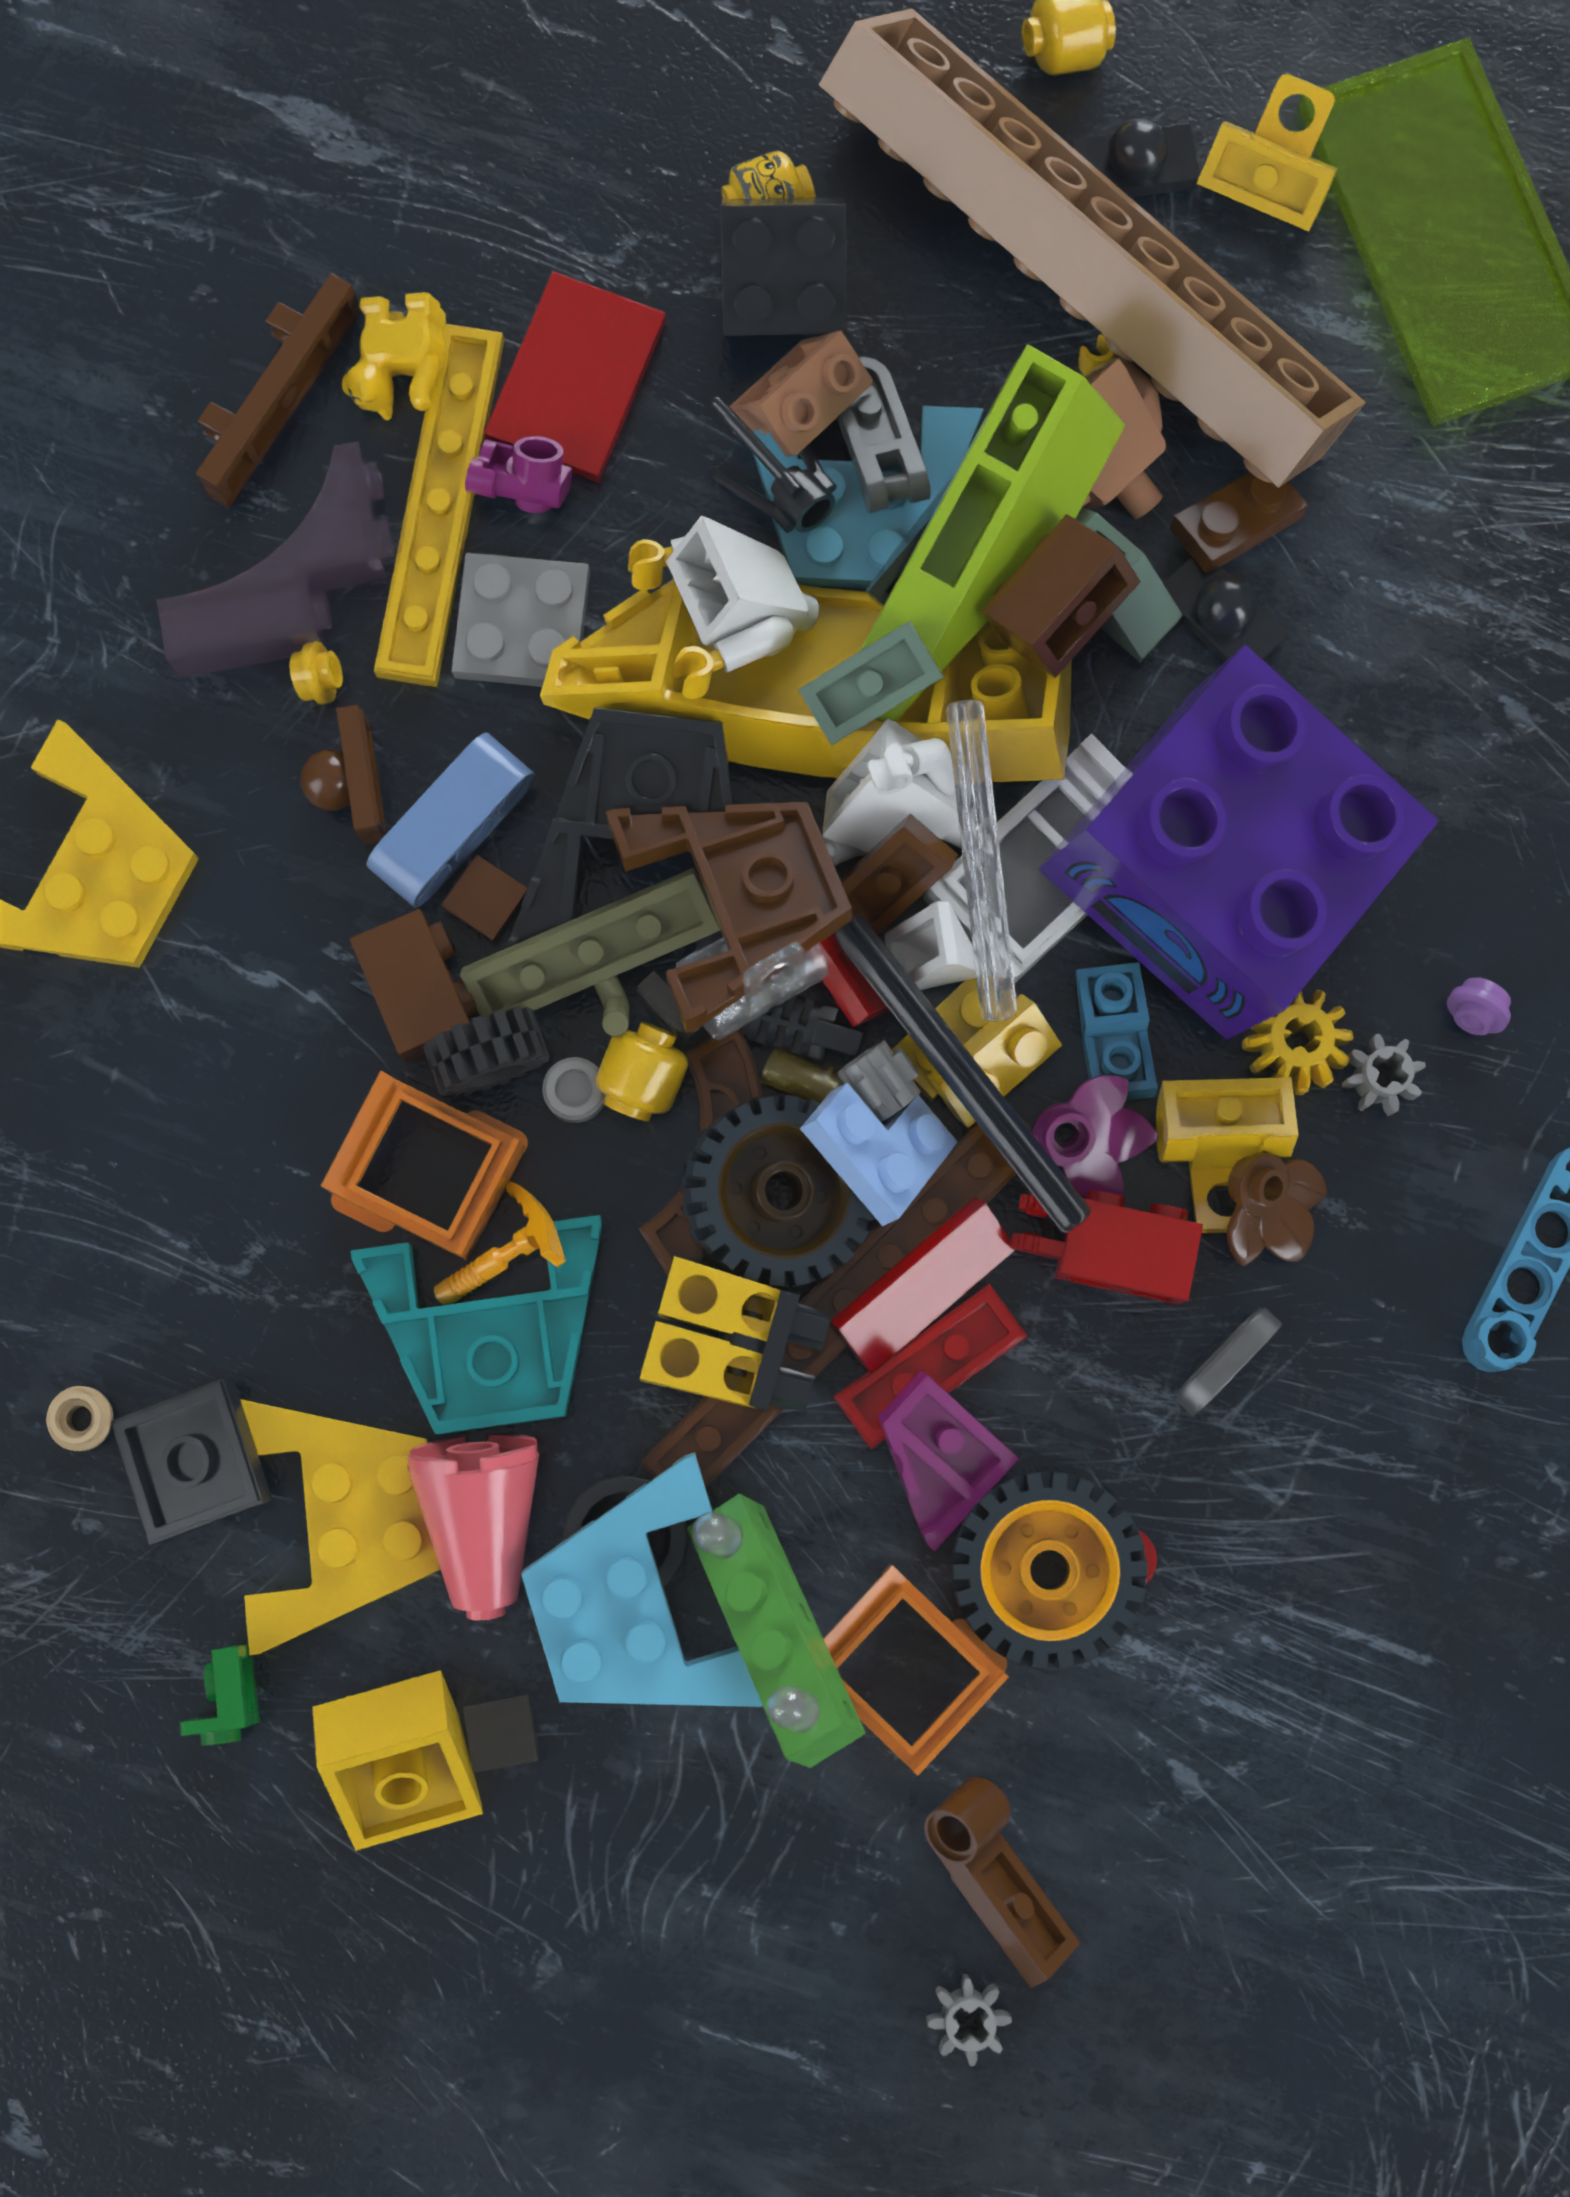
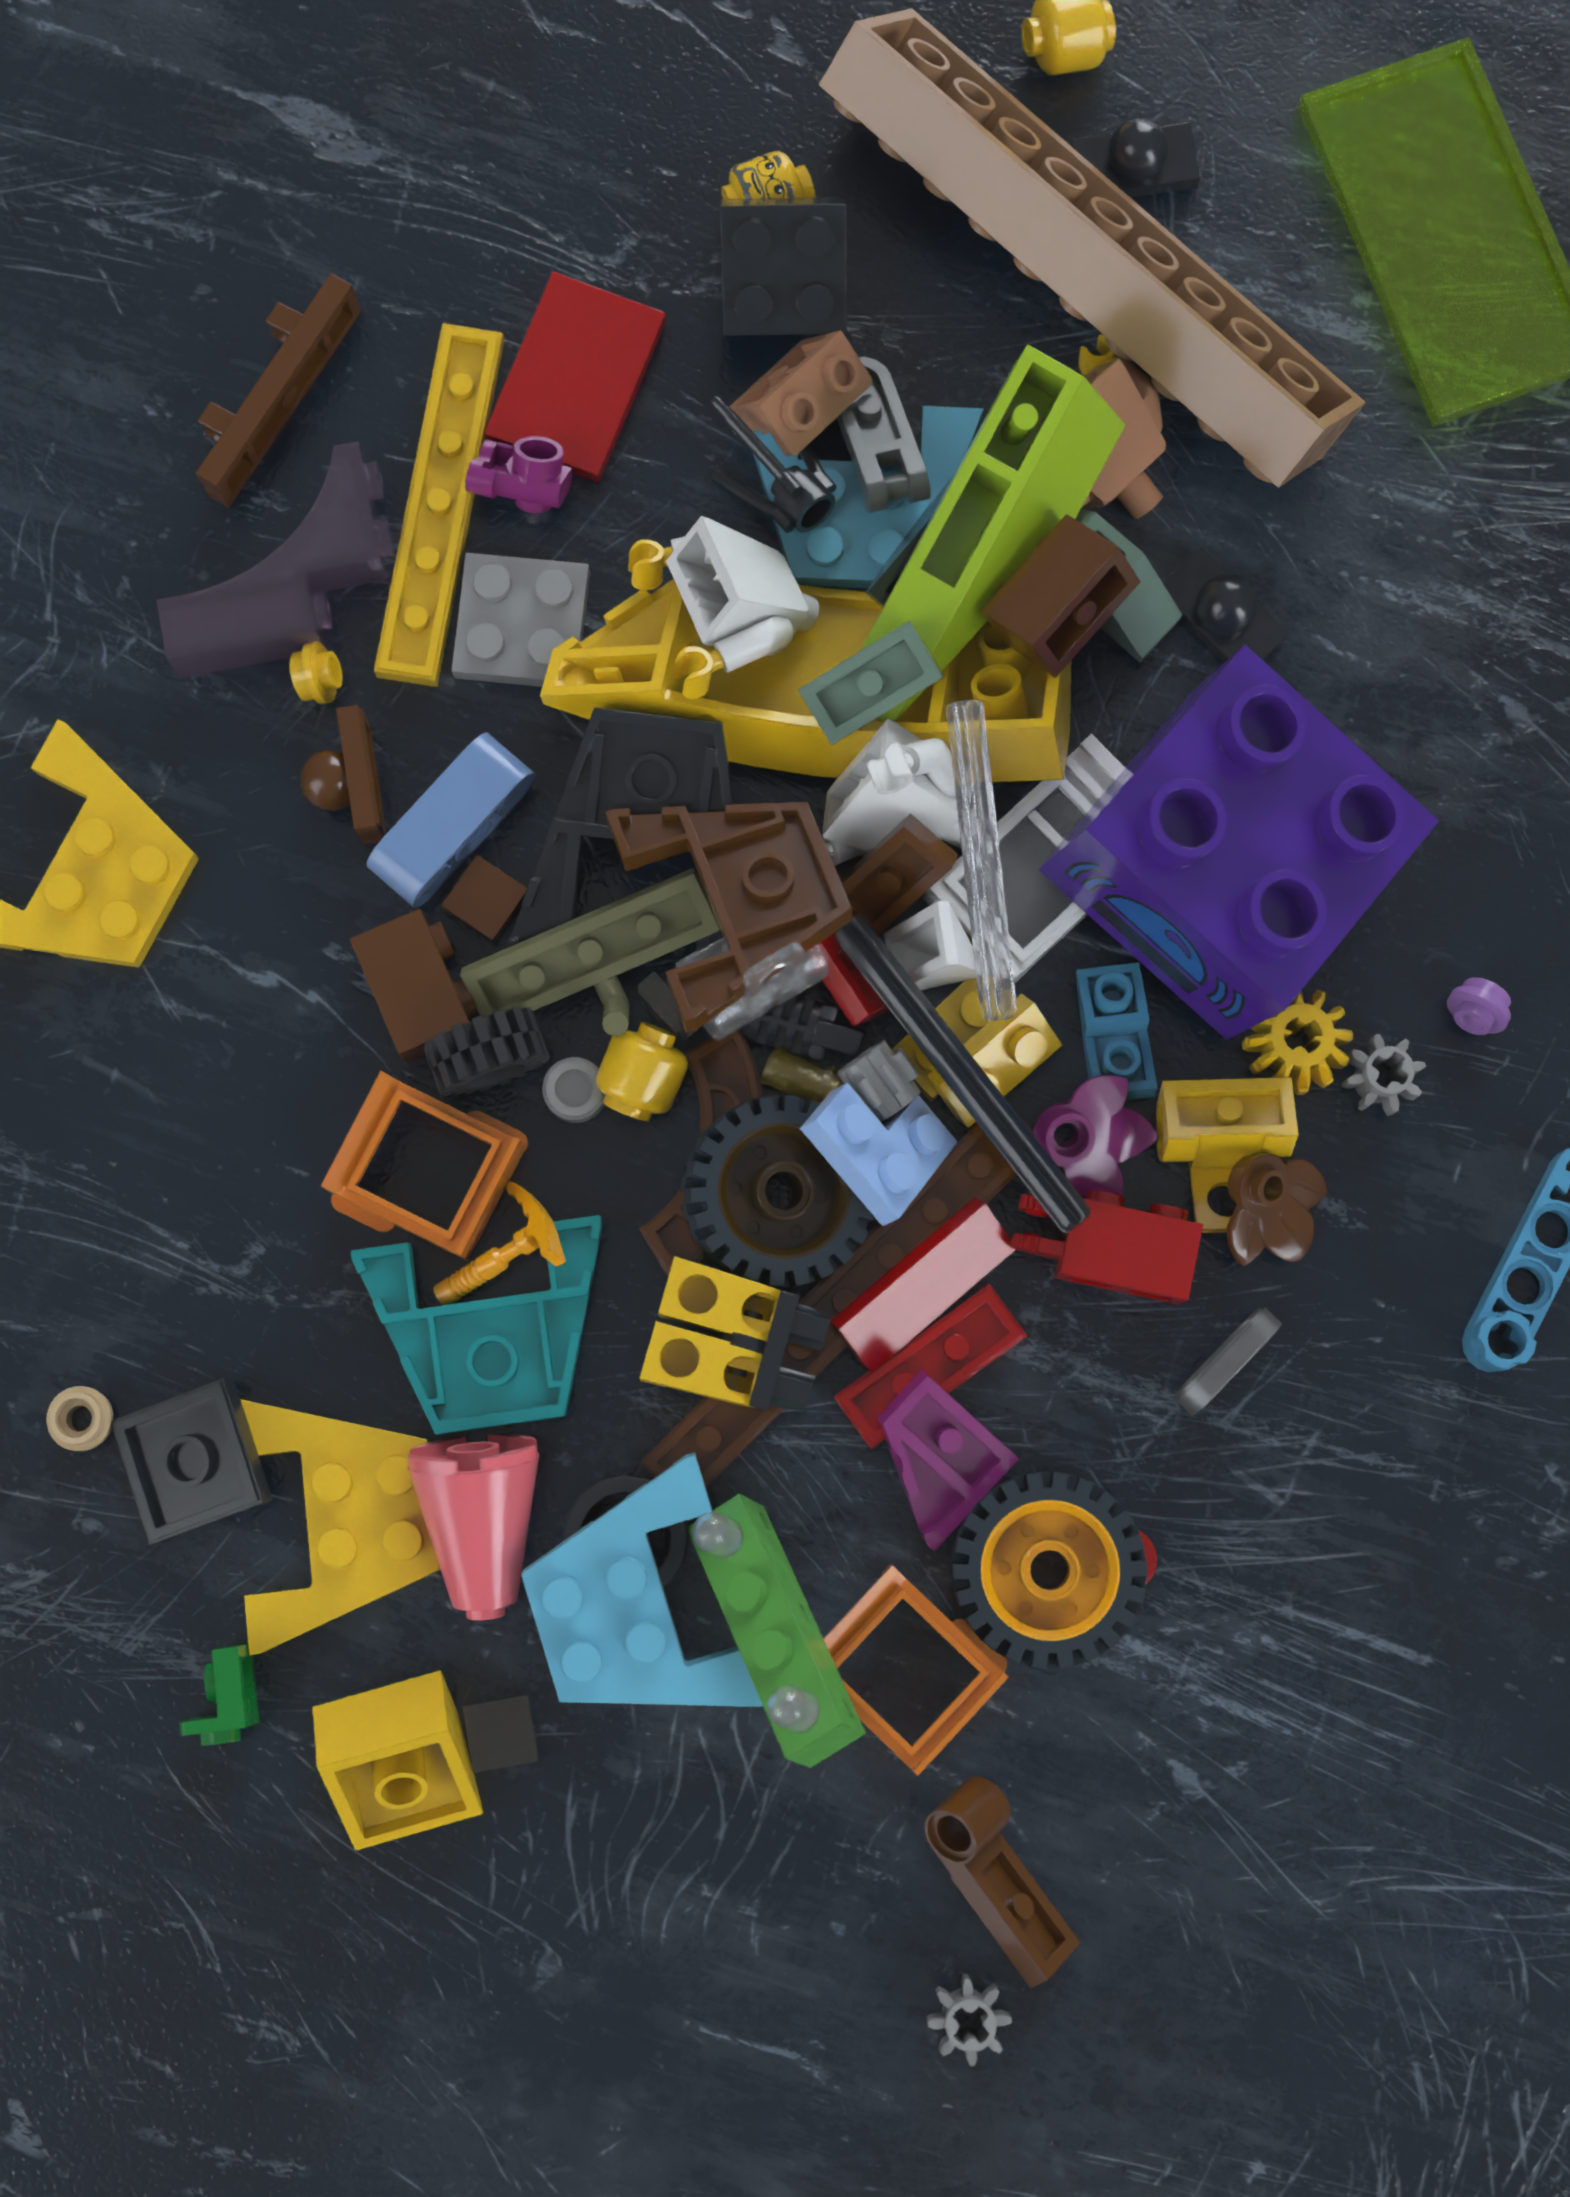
yellow animal [342,292,446,420] -> none
reddish brown plate [1170,472,1308,574] -> none
yellow piece [1196,74,1337,232] -> none

